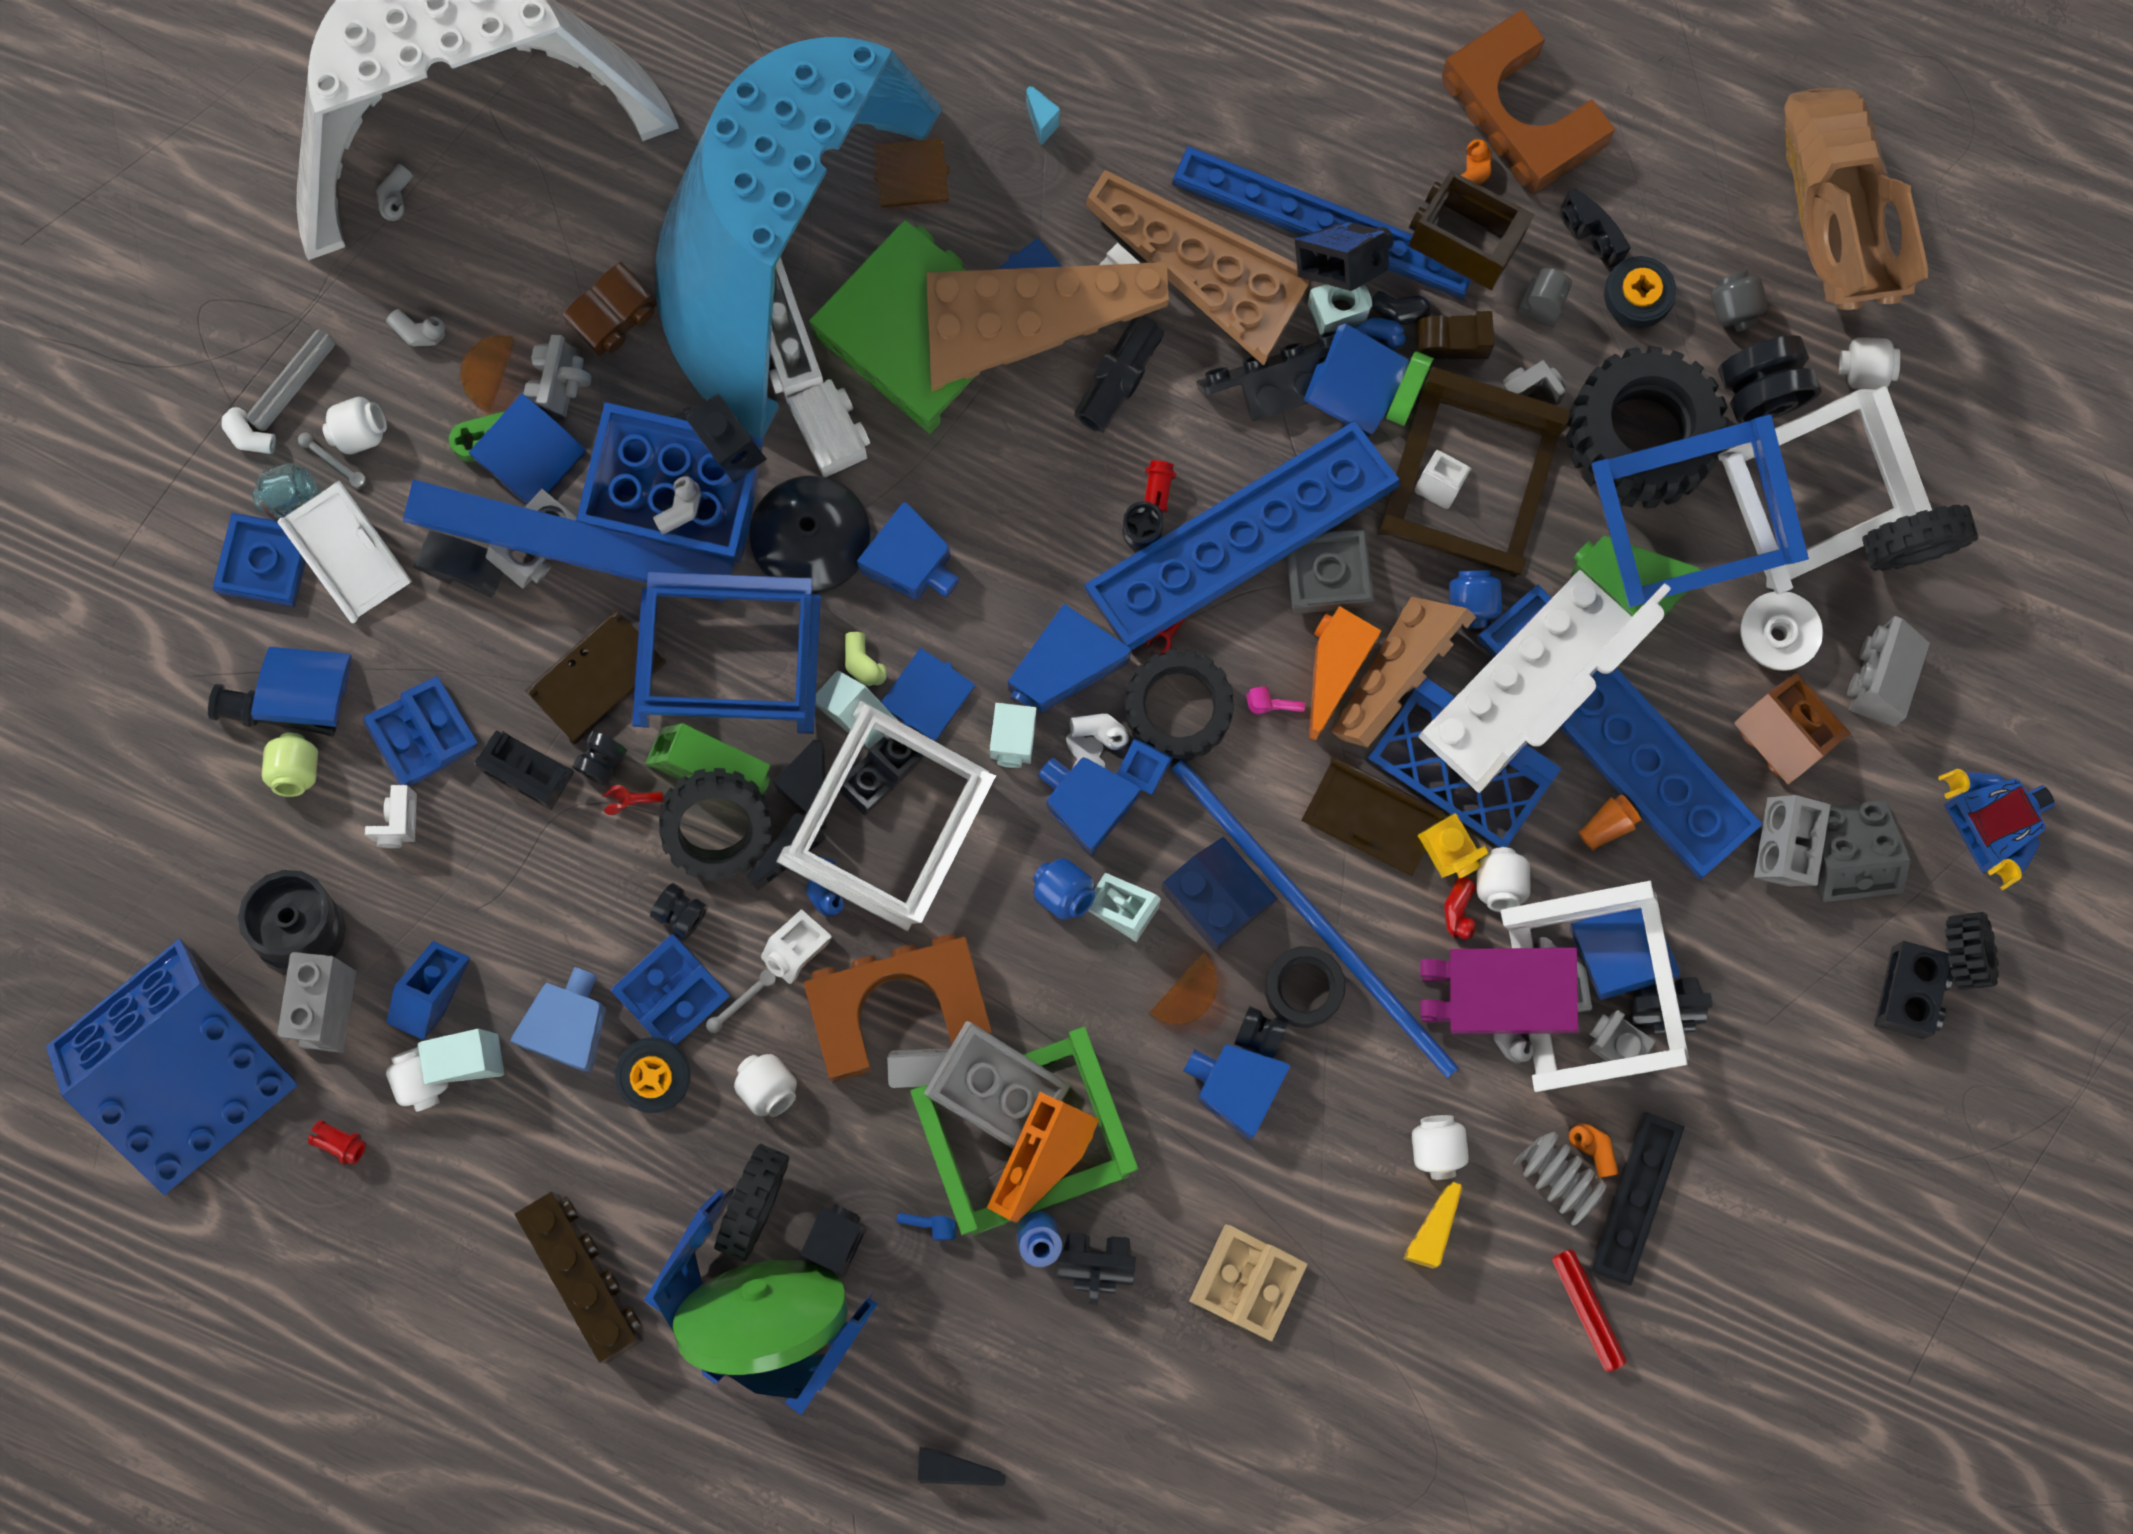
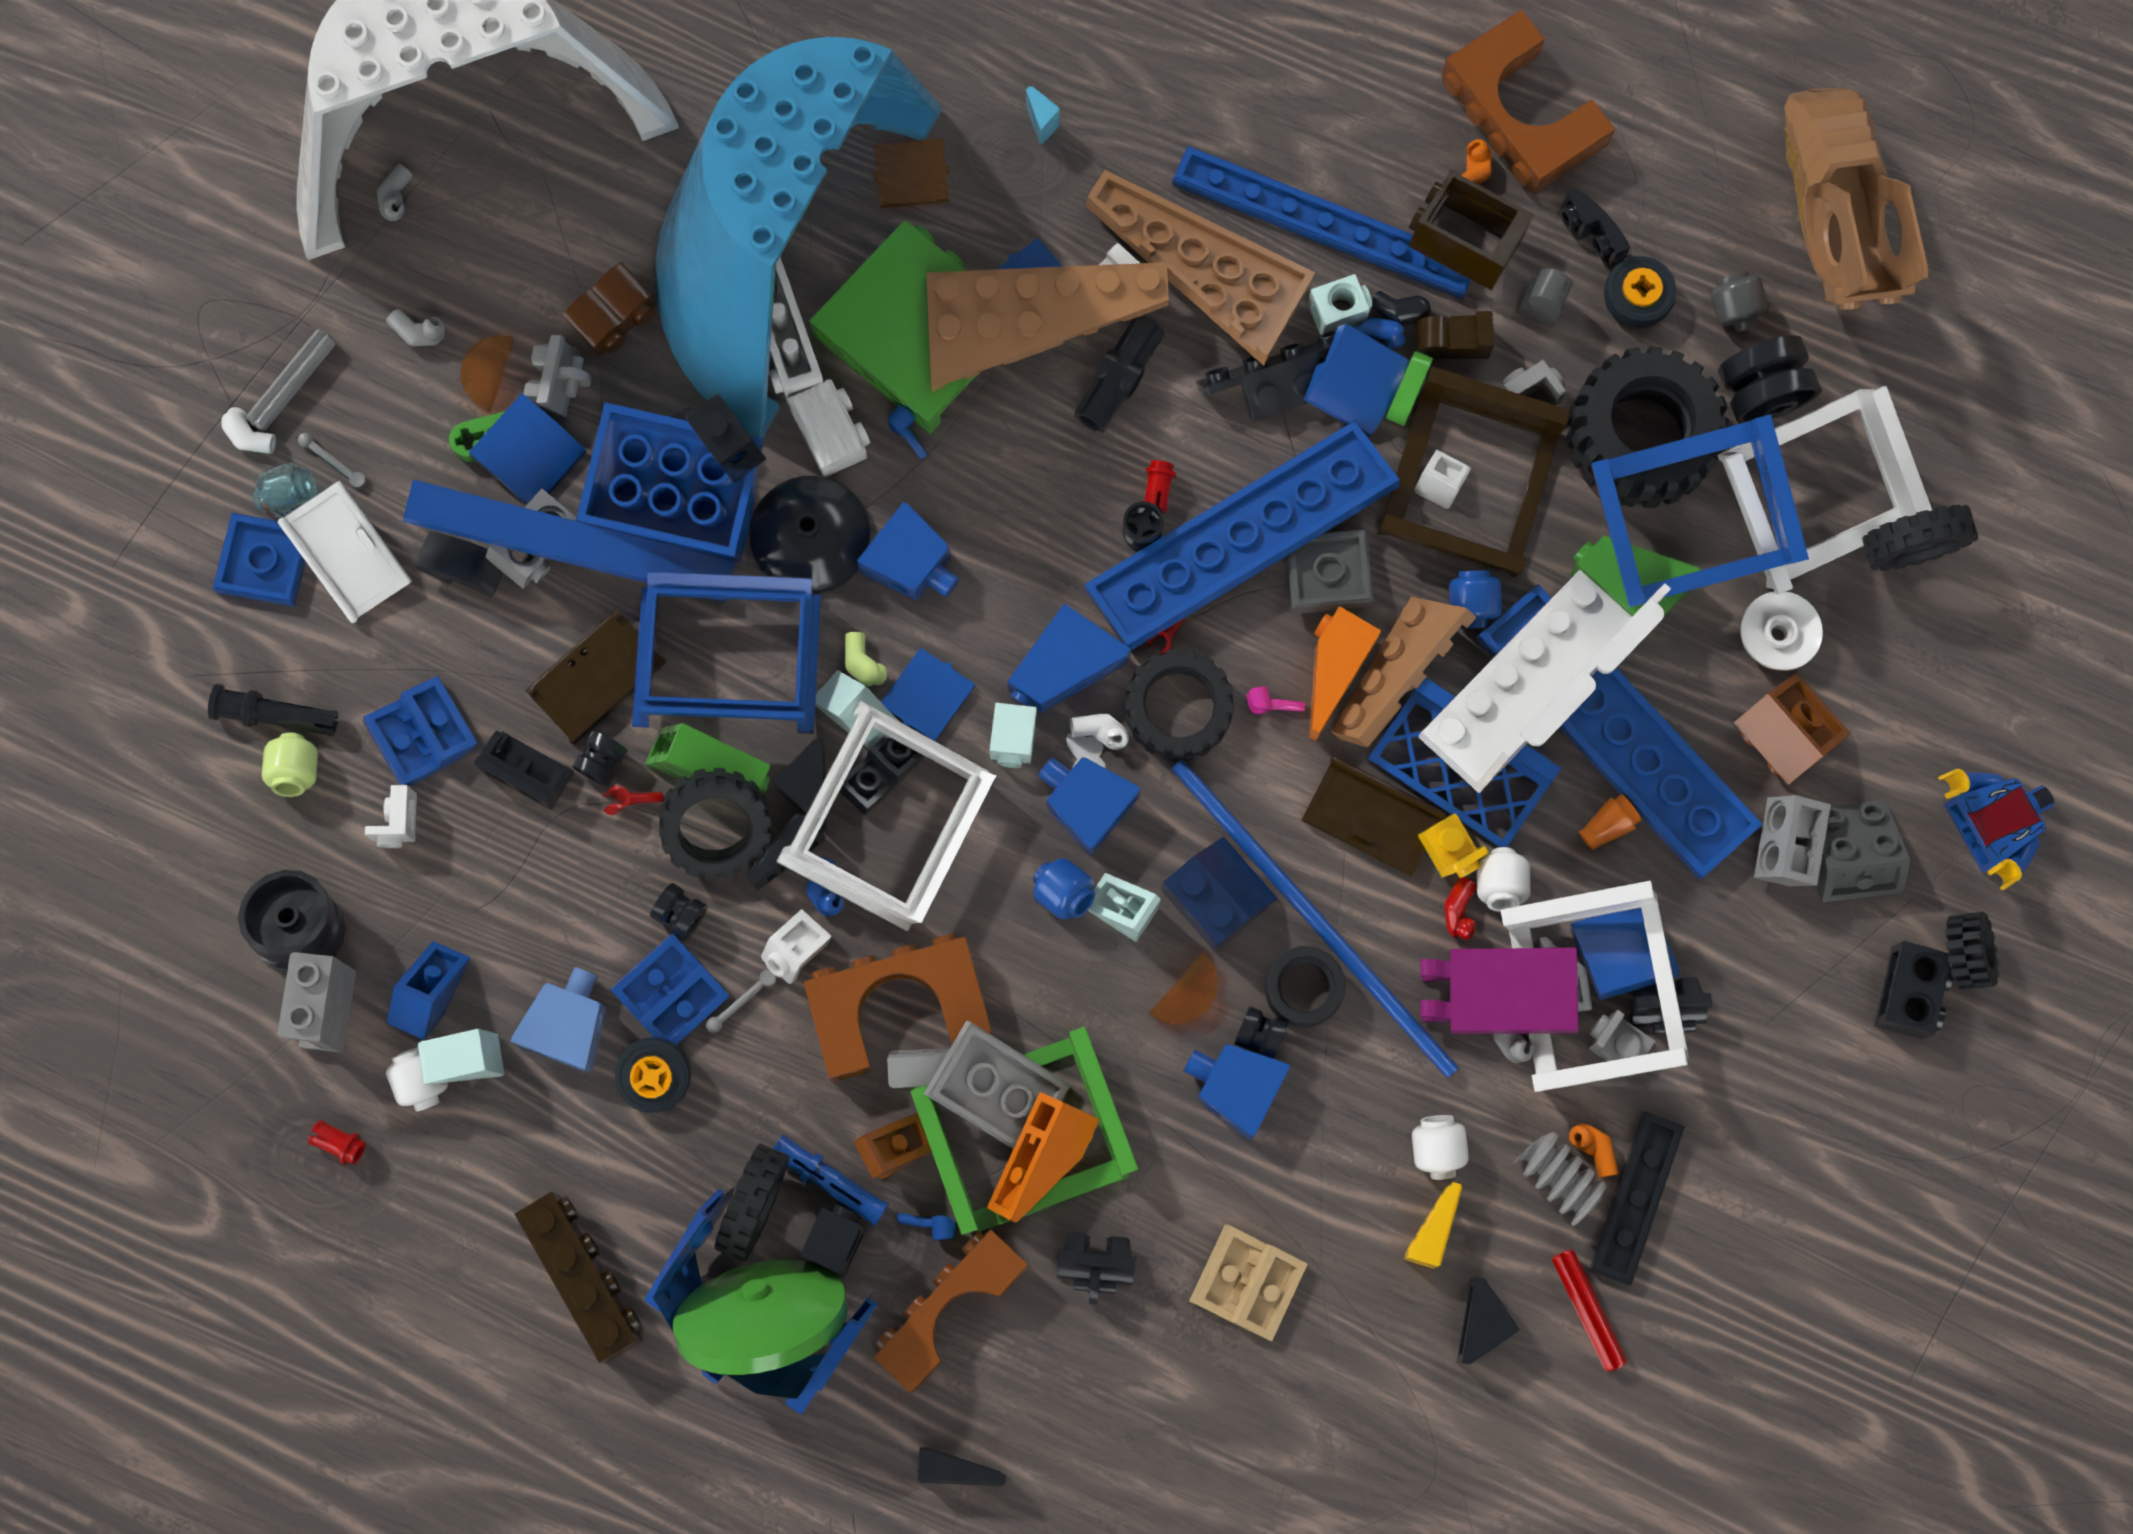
blue bracket [46,938,298,1195] -> none
blue slope [251,647,352,727] -> none
white head [323,397,387,455] -> none
light grey arm [653,476,701,535] -> none
white head [734,1054,797,1117] -> none
blue brick [1017,1212,1062,1267] -> none
blue tile [1117,739,1173,795] -> none
black torso [1295,222,1394,291] -> none
white head [1839,337,1900,390] -> none
light grey slope [1847,616,1930,727] -> none
none -> blue pin [773,1134,889,1226]
none -> dark orange slope [853,1112,932,1179]
none -> dark orange arch [873,1229,1028,1394]
none -> blue hand [888,405,929,460]
none -> black slope [1456,1277,1520,1365]

